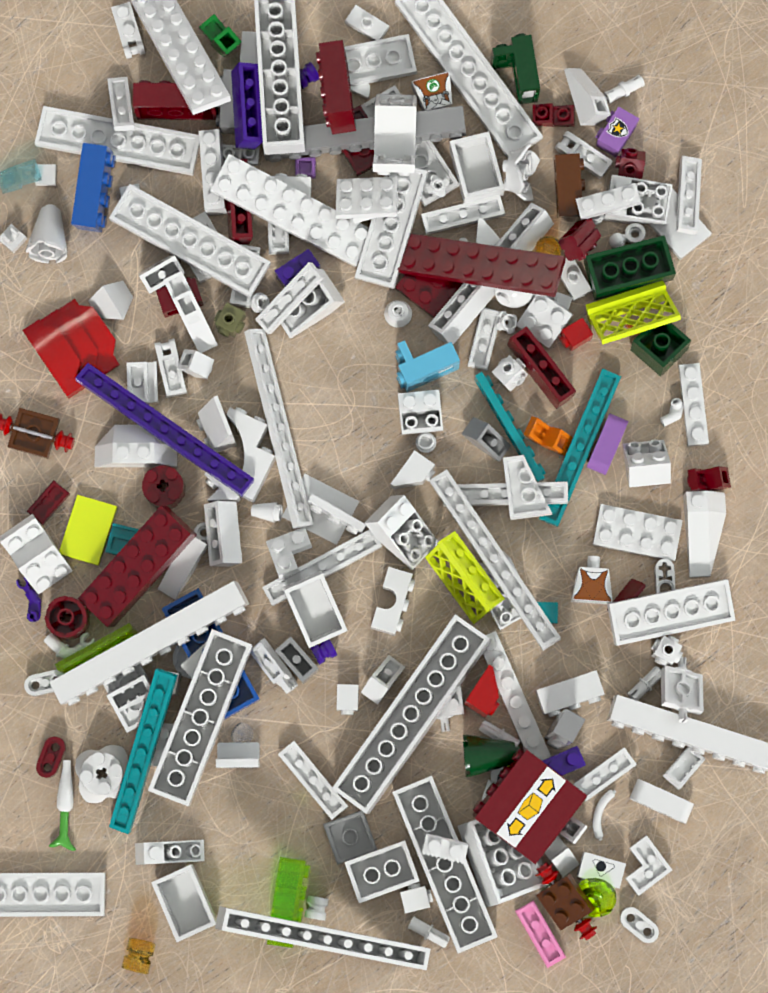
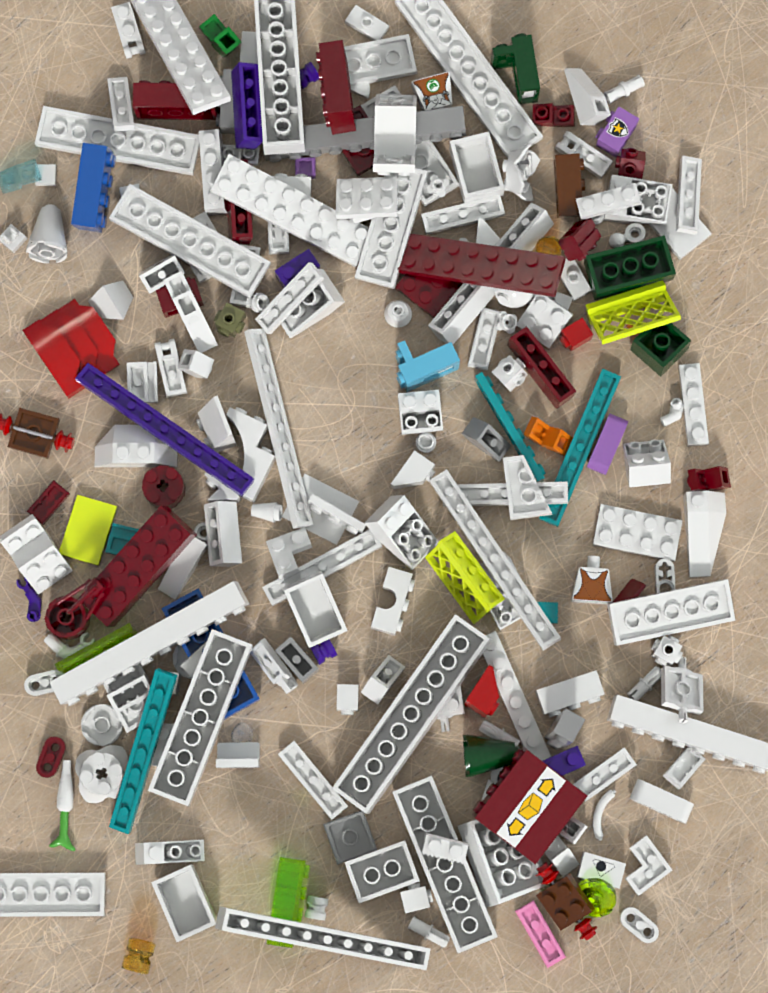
none -> dark red plant [56,577,106,620]
none -> white tile [81,704,123,746]

